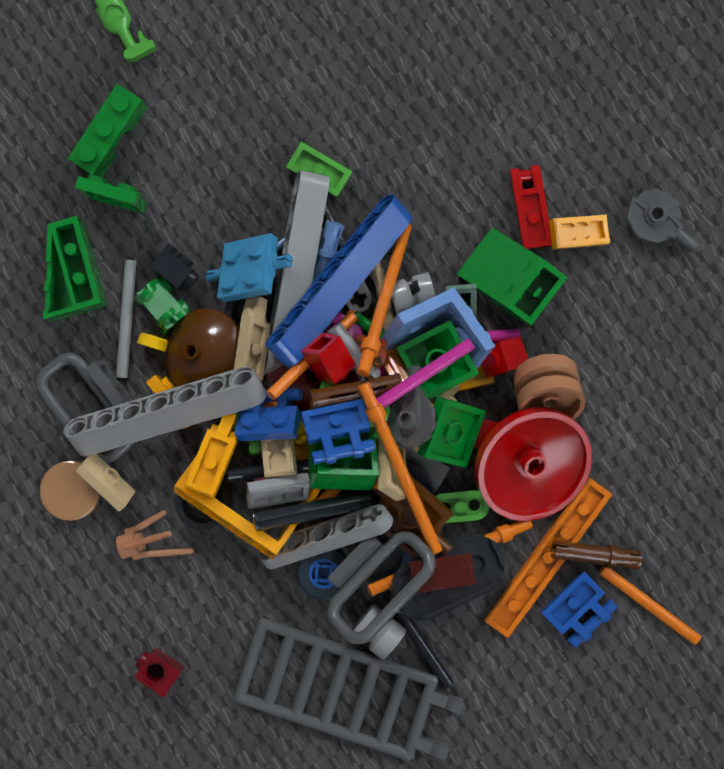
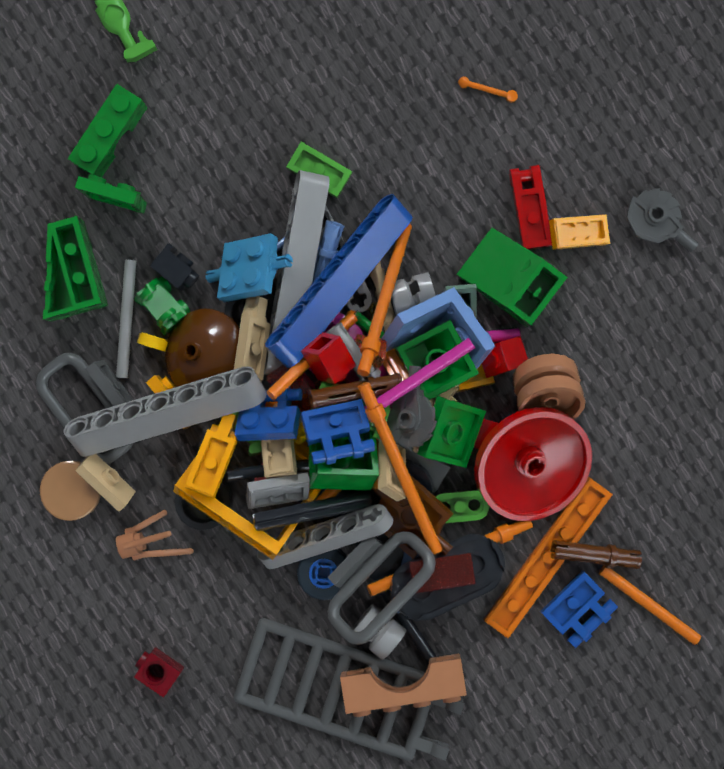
none -> nougat arch [340,653,467,717]
none -> orange hinge [458,76,518,103]

